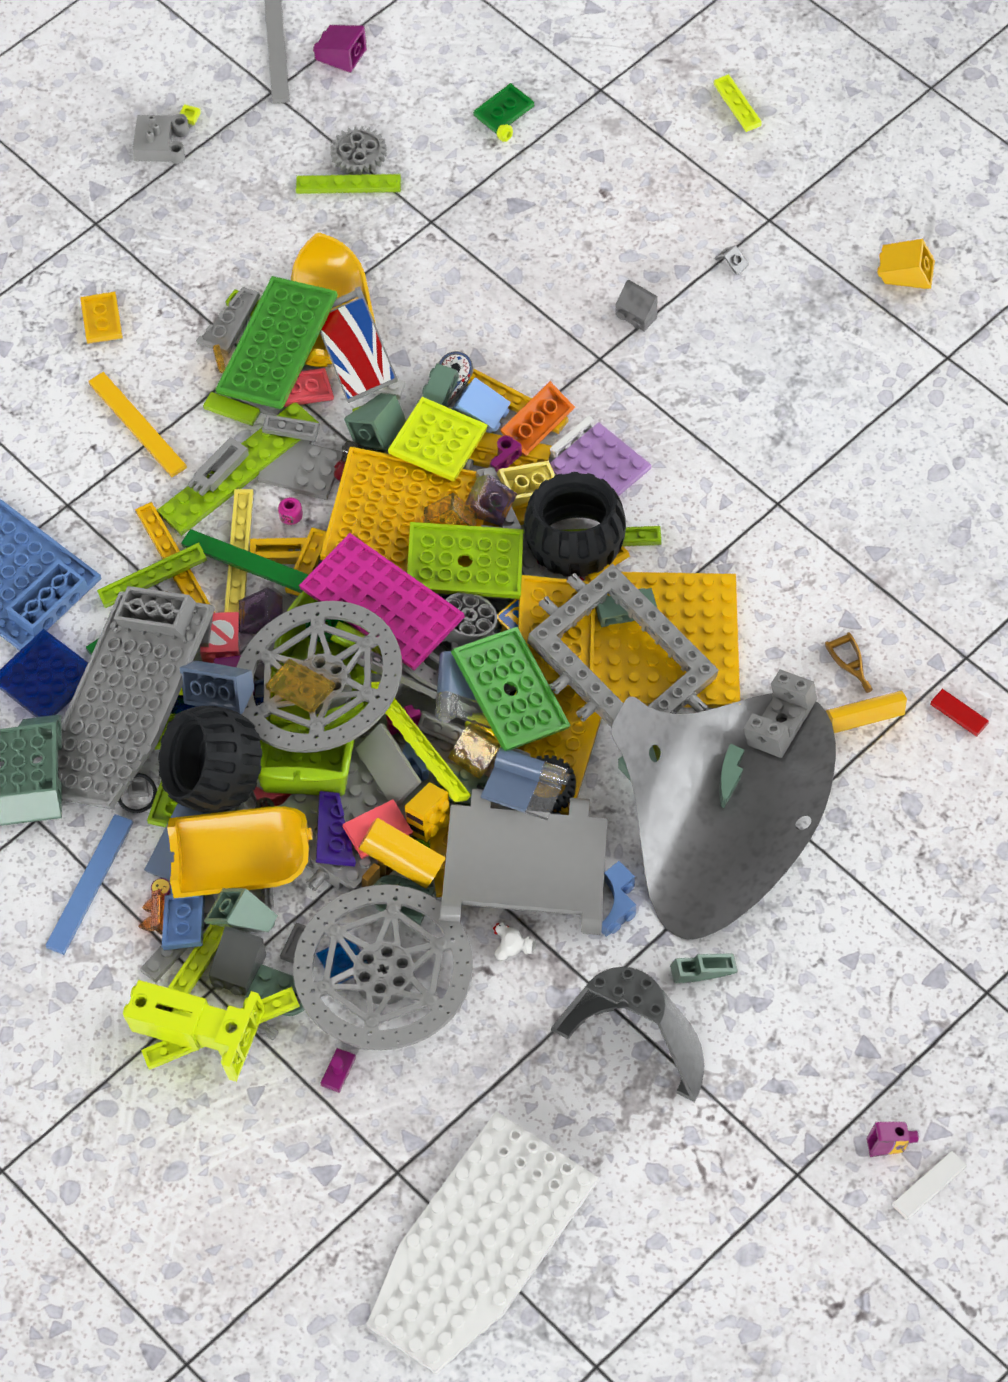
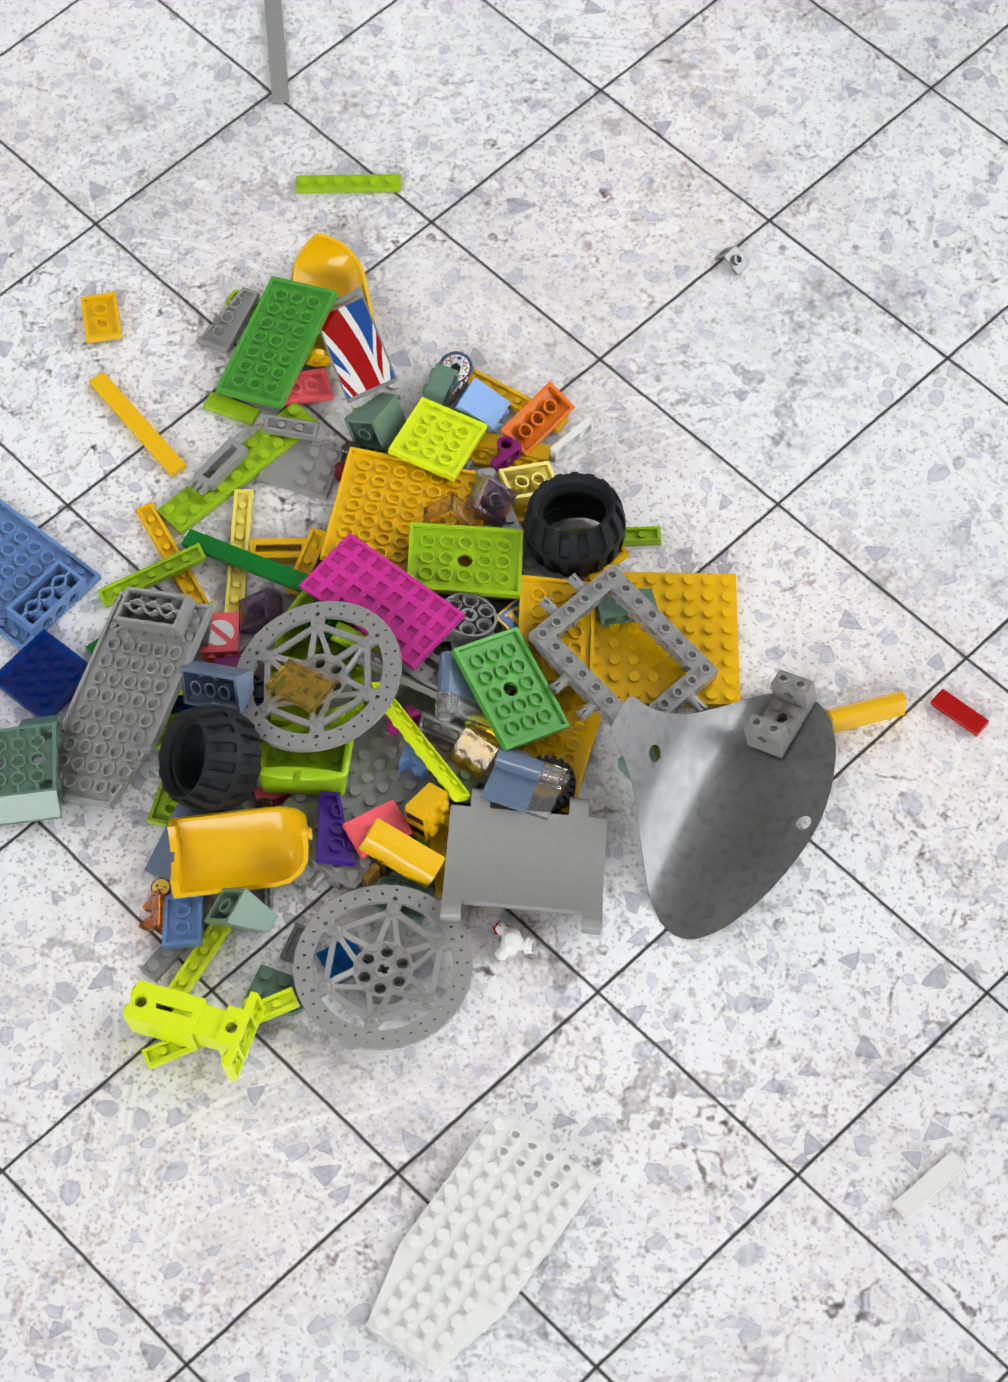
medium blue tile [46,814,133,955] -> none
black tyre [118,773,157,813] -> none
light grey tile [128,777,149,798] -> none
light grey piece [132,114,189,164] -> none
neon yellow plate [179,104,201,125] -> none
dark grey slope [209,926,267,996] -> none
clear yellow tile [213,344,226,373] -> none
dark pink head [278,497,303,525] -> none
magenta slope [313,25,367,73] -> none
magenta tile [320,1048,356,1093] -> none
light grey gear [330,126,387,175] -> none
light grey tile [356,723,421,806] -> none
green plate [473,83,534,134] -> none
neon yellow plate [497,125,513,142] -> none
lavender plate [550,422,651,496] -> none
dark grey cone [551,967,704,1102] -> none
medium blue arch [601,861,636,937] -> none
flat silver slope [615,279,657,332] -> none
sand green slope [670,953,738,983] -> none
neon yellow plate [713,74,762,132] -> none
sand green slope [719,744,745,808] -> none
pearl gold piece [825,632,873,693] -> none
magenta torso [866,1122,919,1157] -> none
yellow slope [877,239,935,289] -> none

